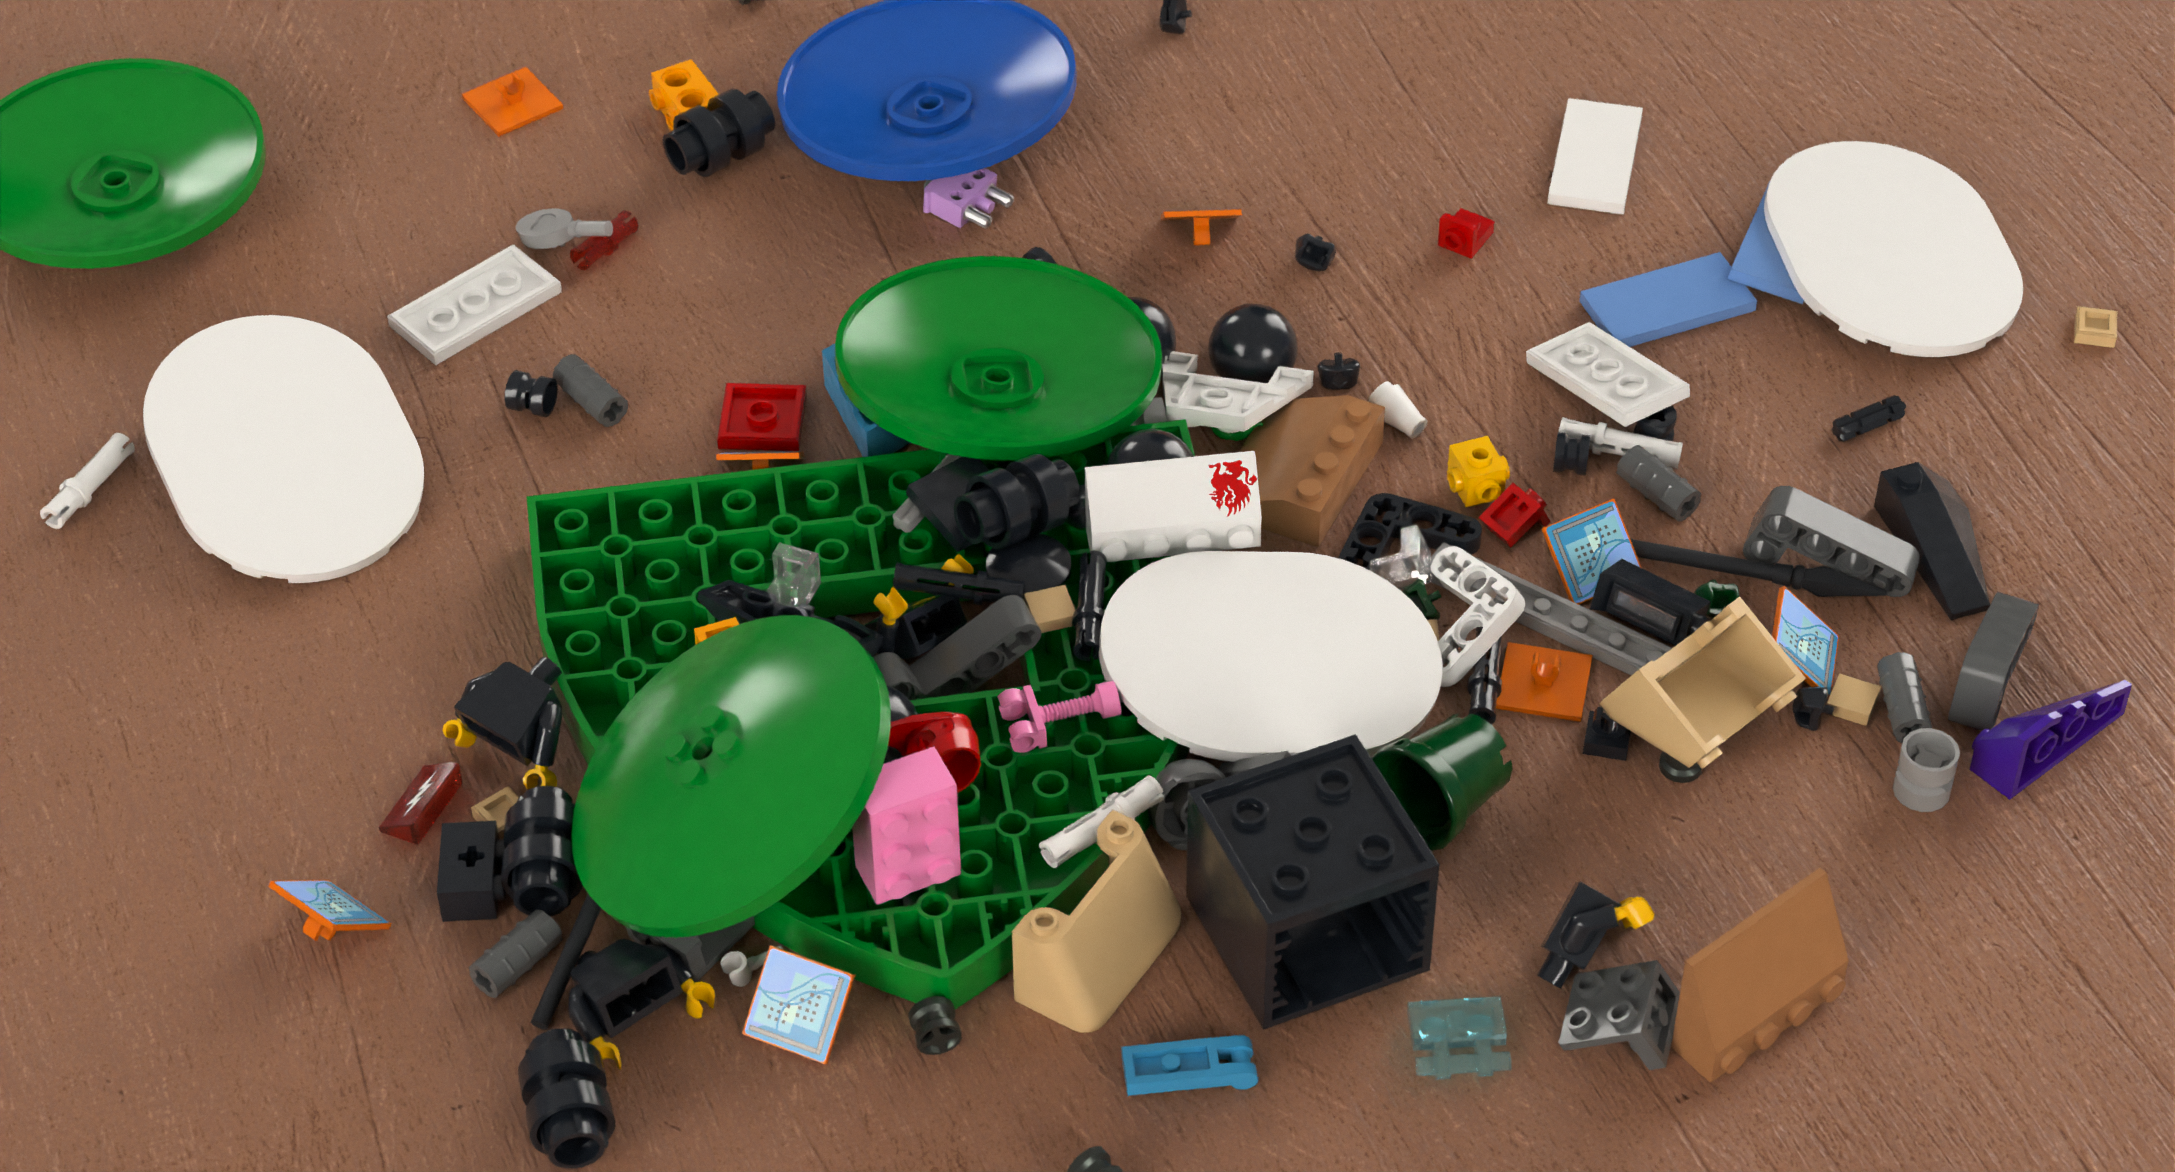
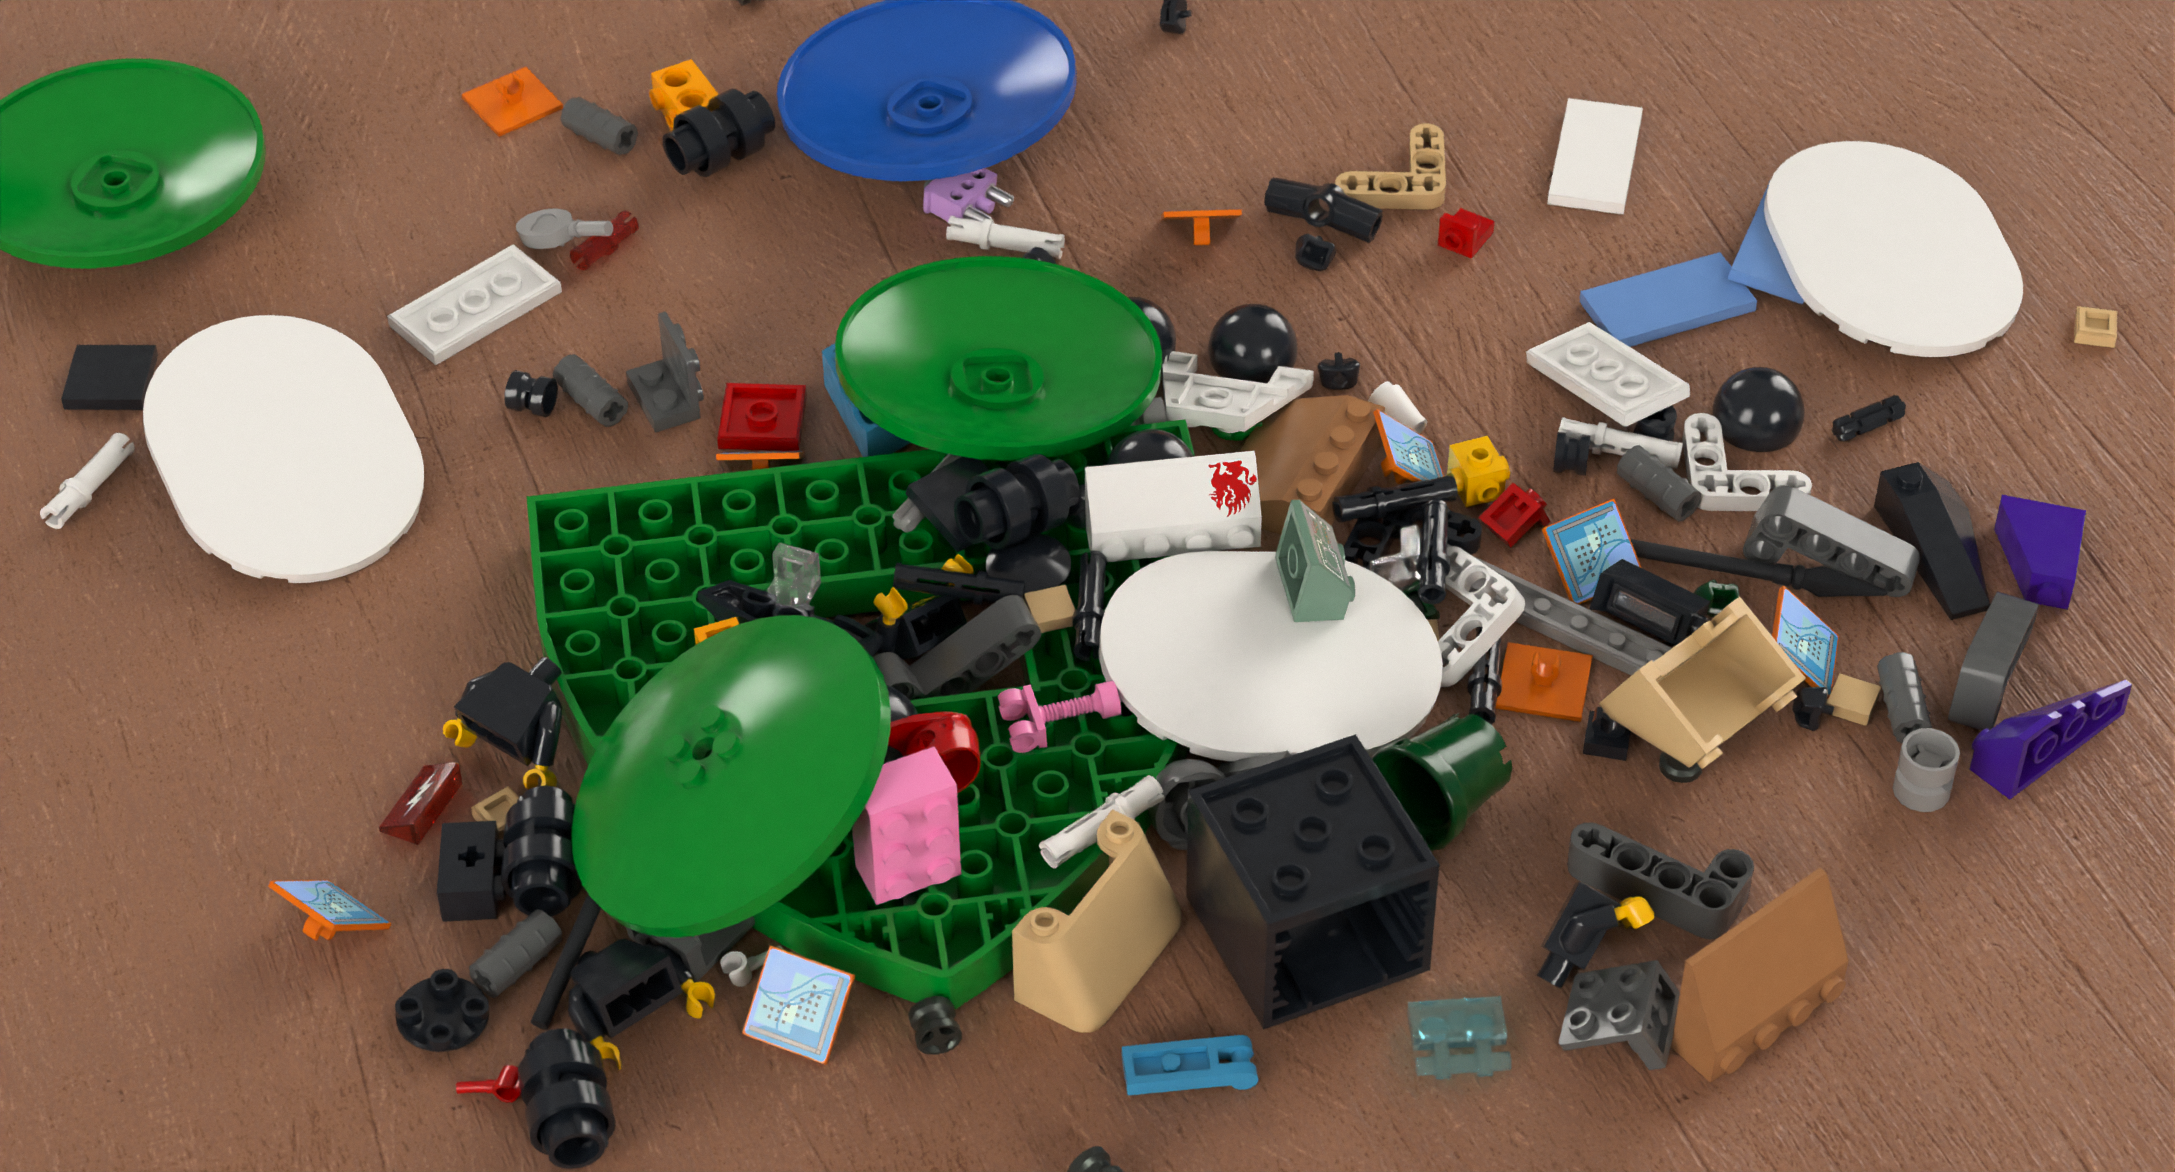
none -> black tile [61,345,158,410]
none -> black dish [395,969,490,1052]
none -> red hand [456,1065,521,1103]
none -> dark grey axle [561,97,638,155]
none -> dark grey bracket [626,311,704,433]
none -> white pin [946,216,1065,259]
none -> black piece [1264,177,1383,243]
none -> sand green slope [1275,500,1355,622]
none -> black pin [1332,475,1458,523]
none -> tan beam [1335,124,1446,210]
none -> piece [1373,409,1444,484]
none -> black pin [1416,499,1450,604]
none -> dark grey beam [1567,823,1754,939]
none -> white beam [1682,413,1812,511]
none -> black piece [1712,367,1805,452]
none -> dark purple slope [1994,495,2086,610]

